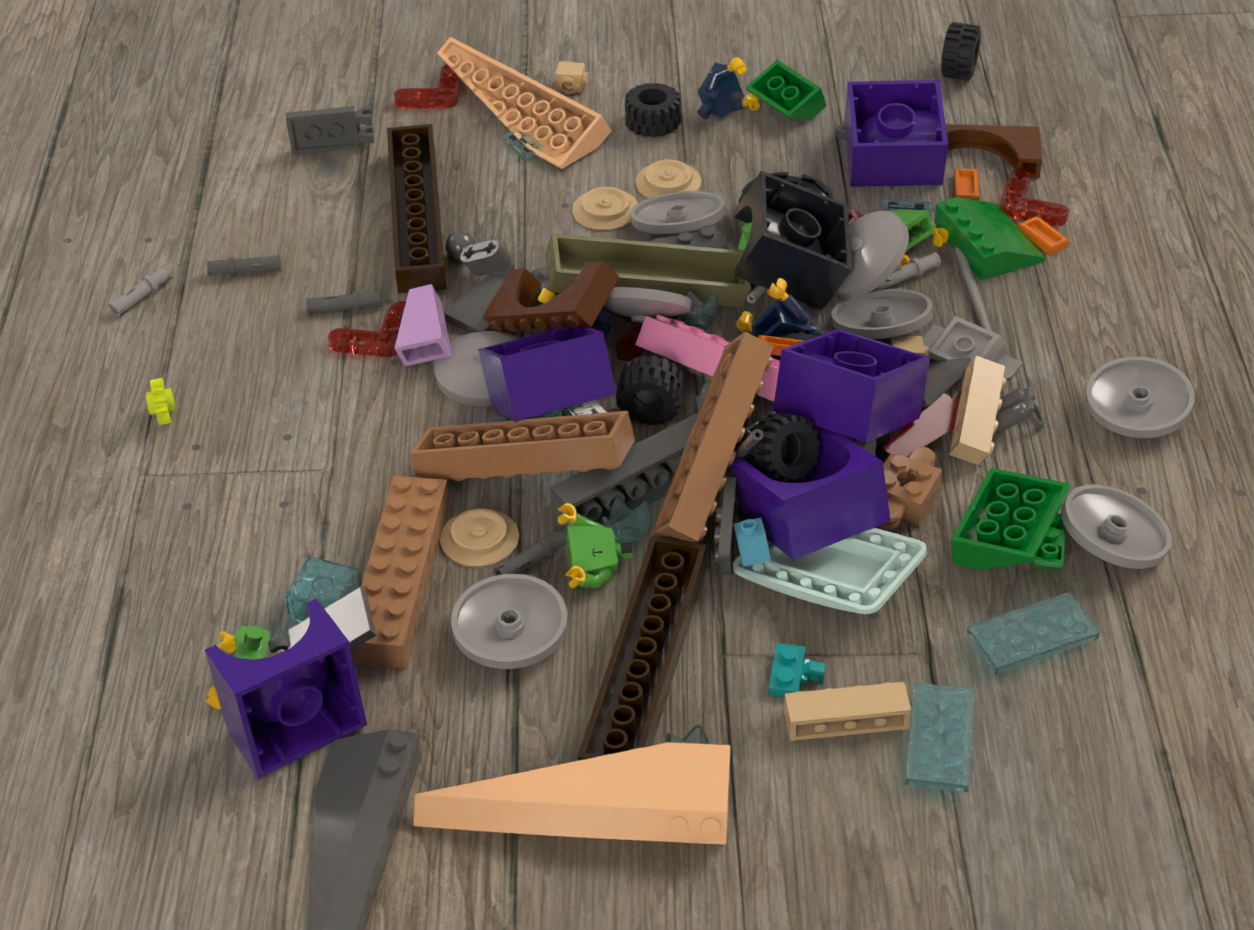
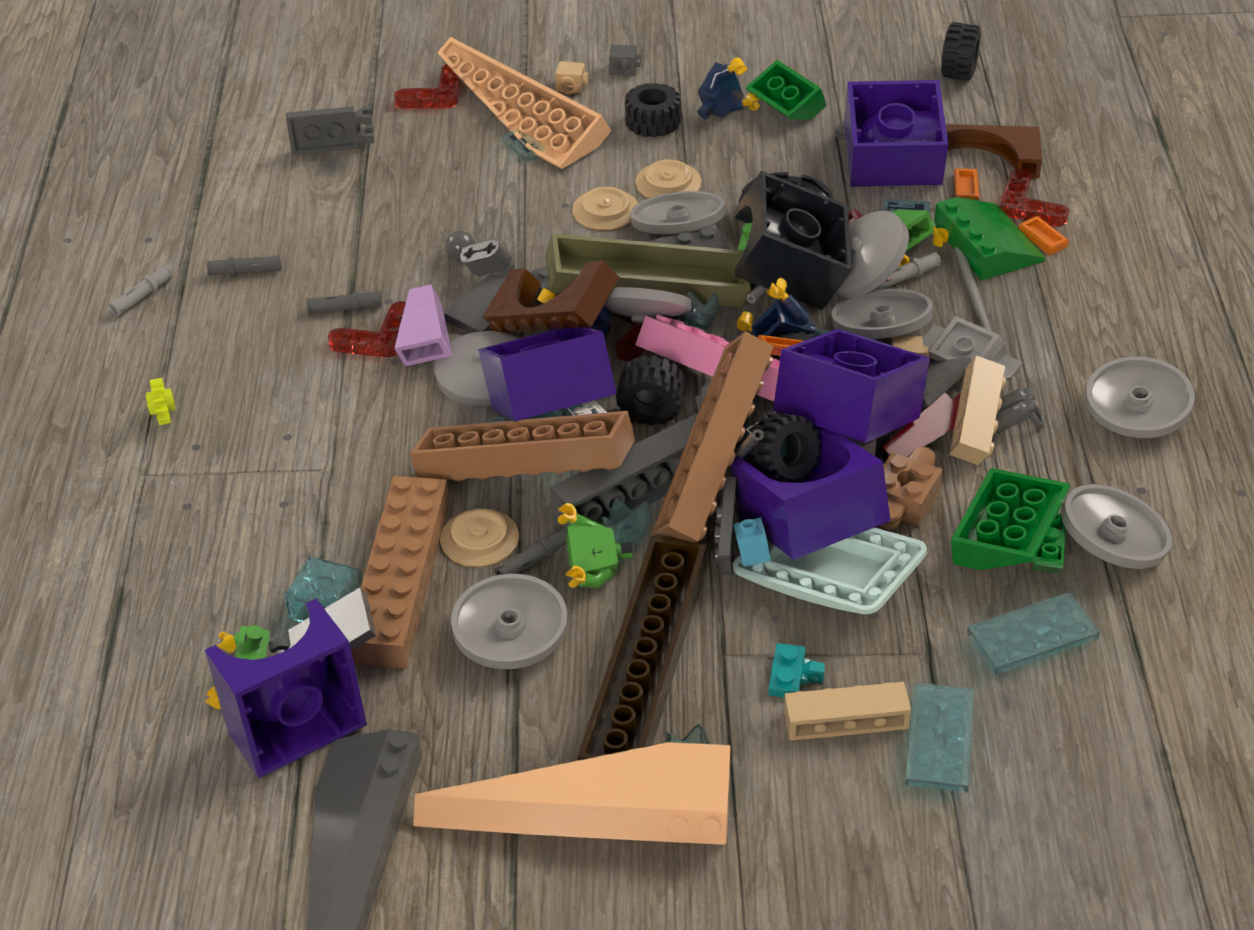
dark brown brick [387,124,447,294] -> none
none -> dark grey brick [609,45,641,76]

